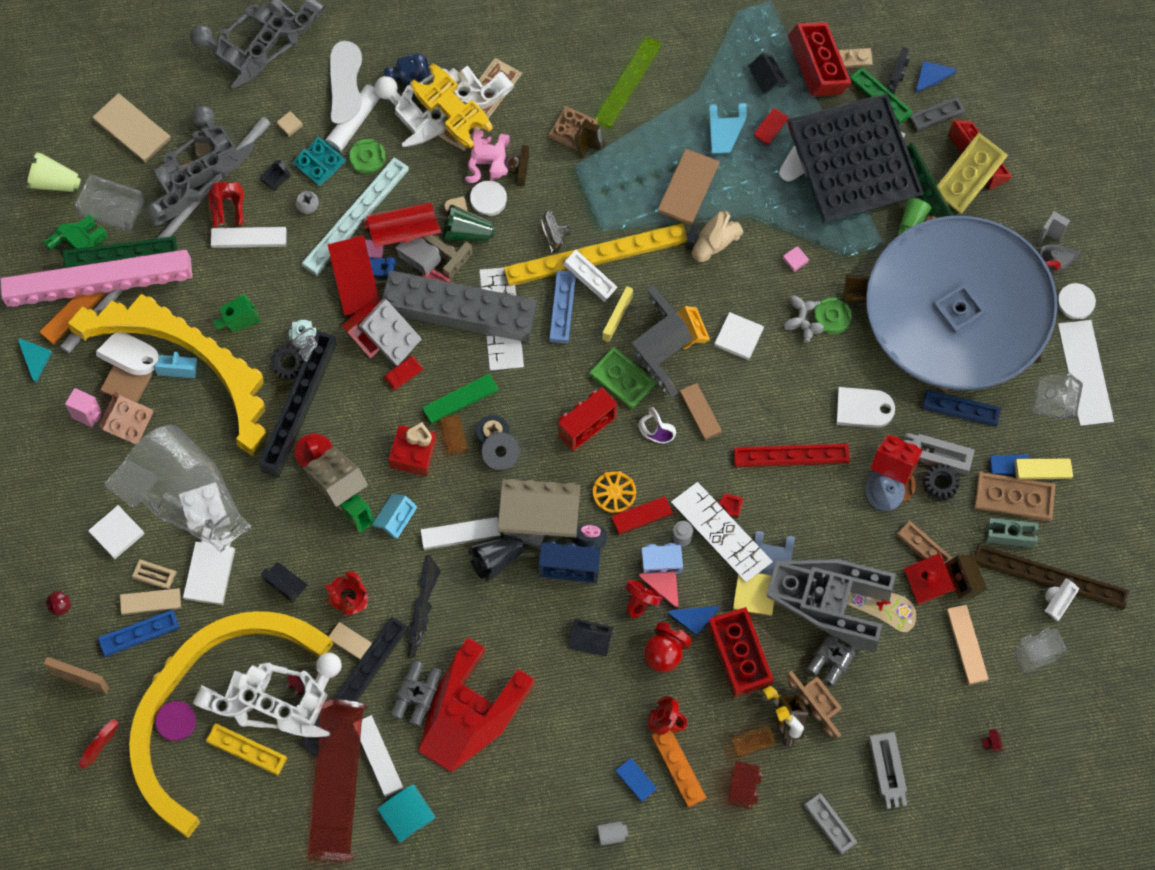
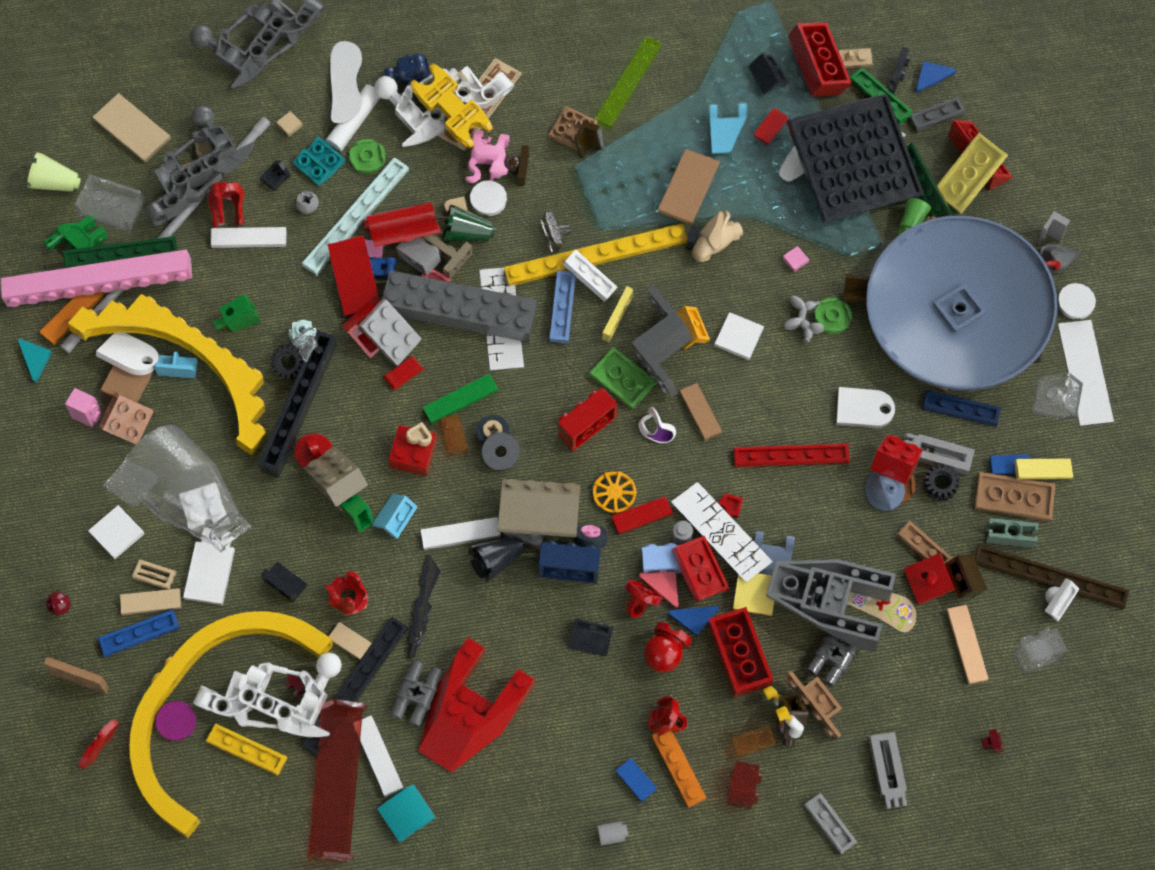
none -> red tile [671,536,730,603]

